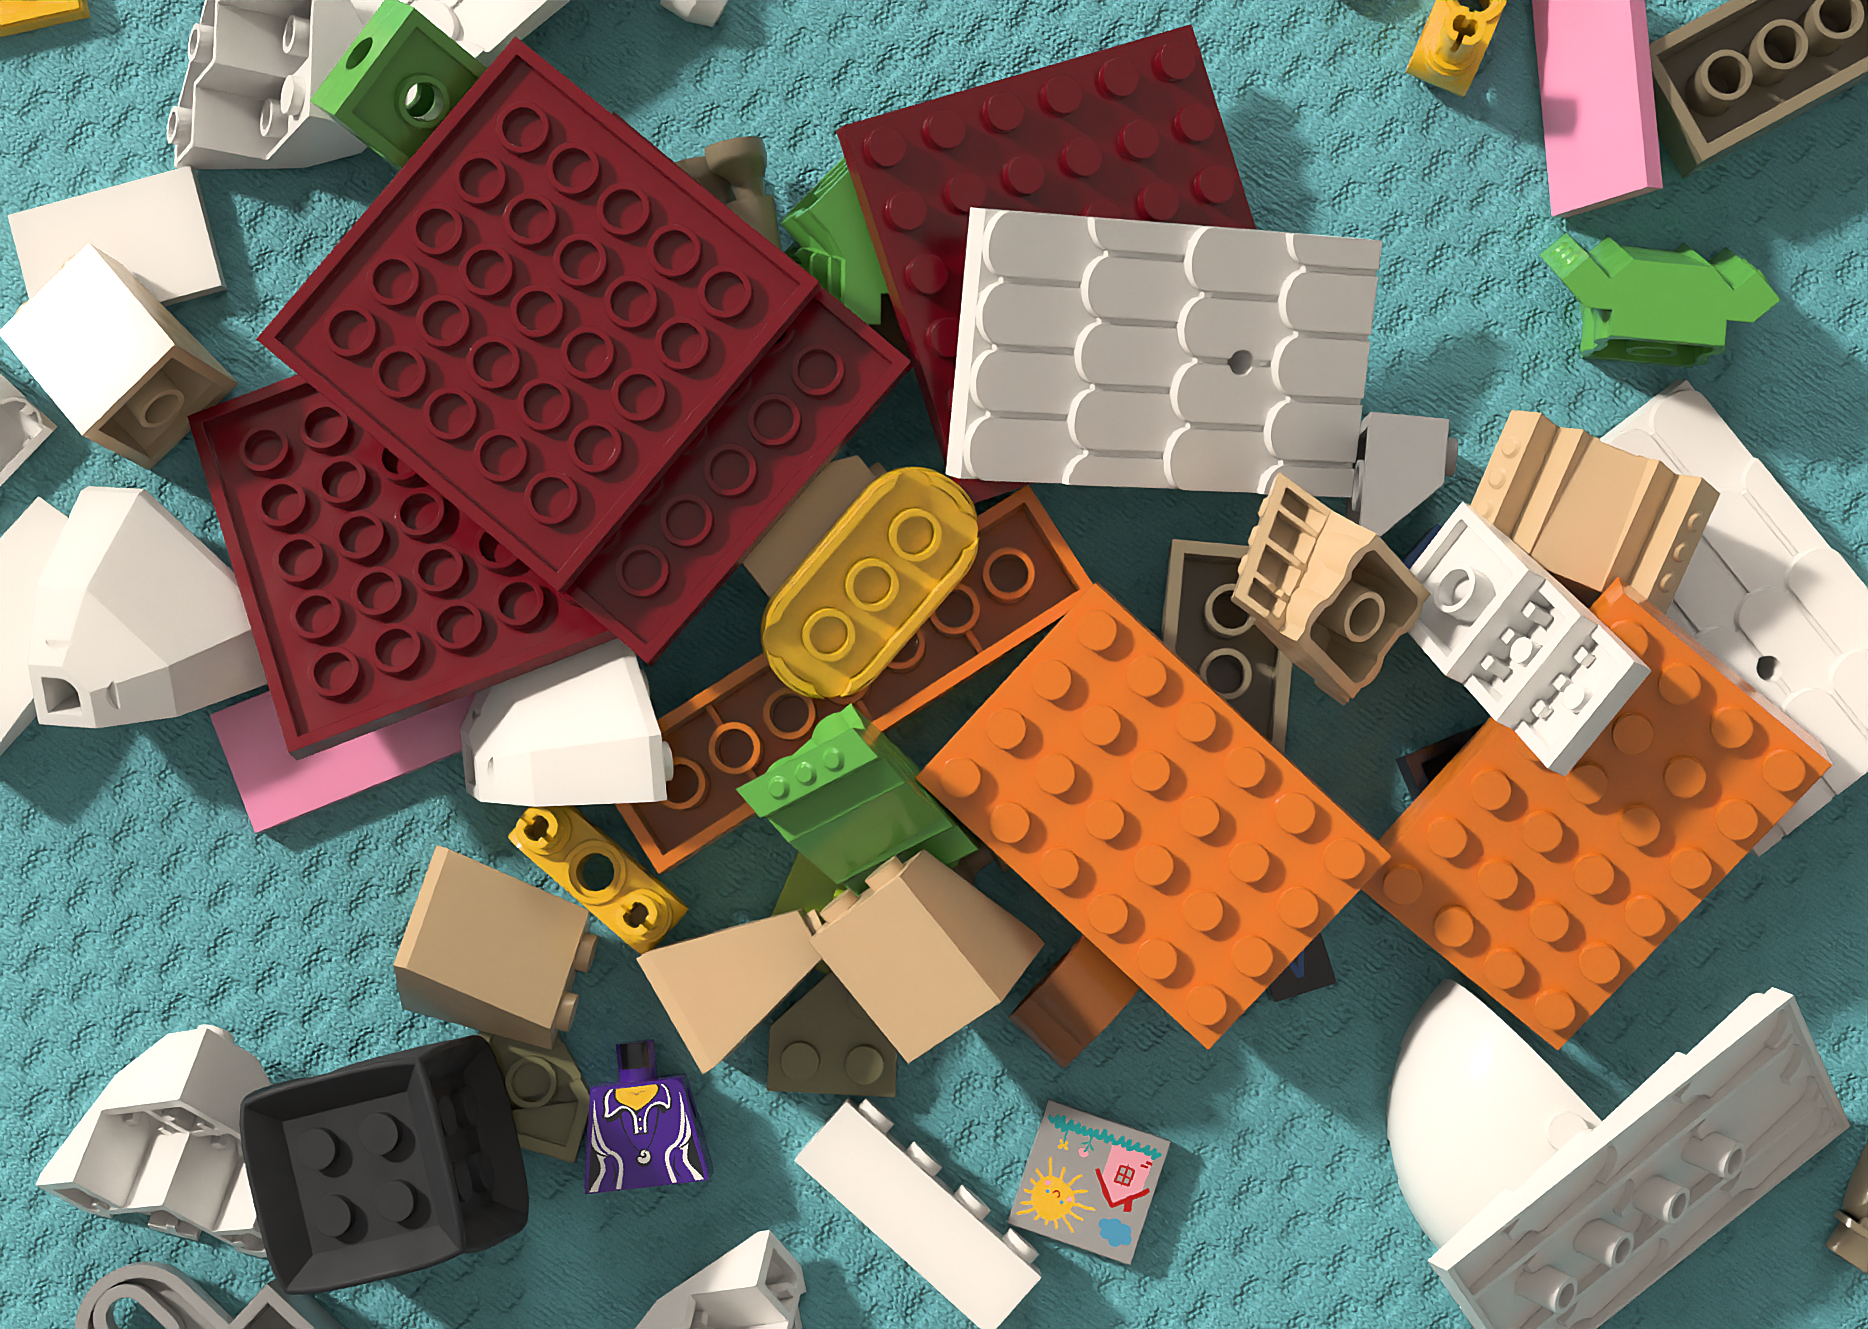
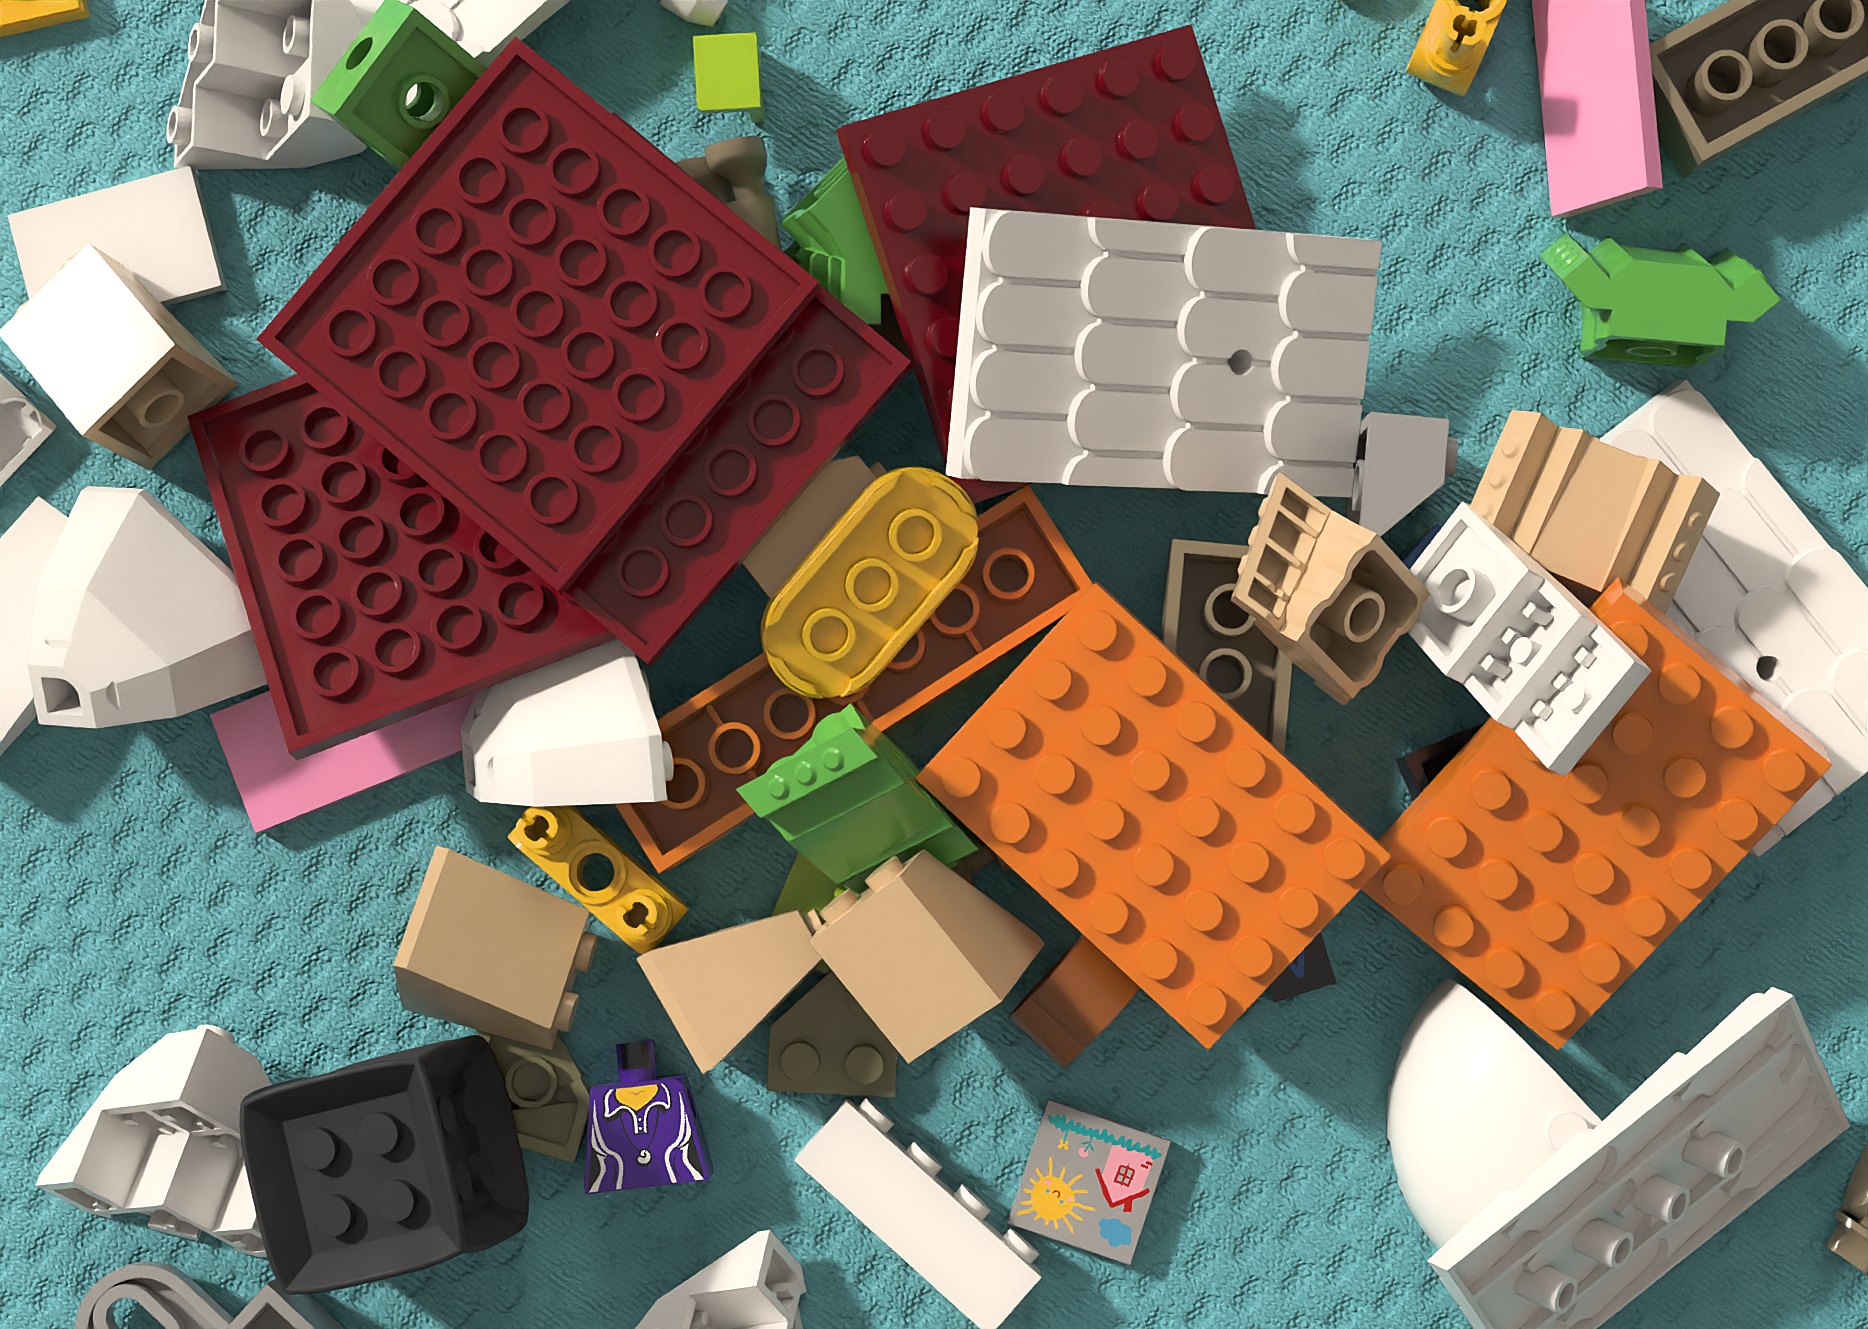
none -> lime panel [693,32,764,123]

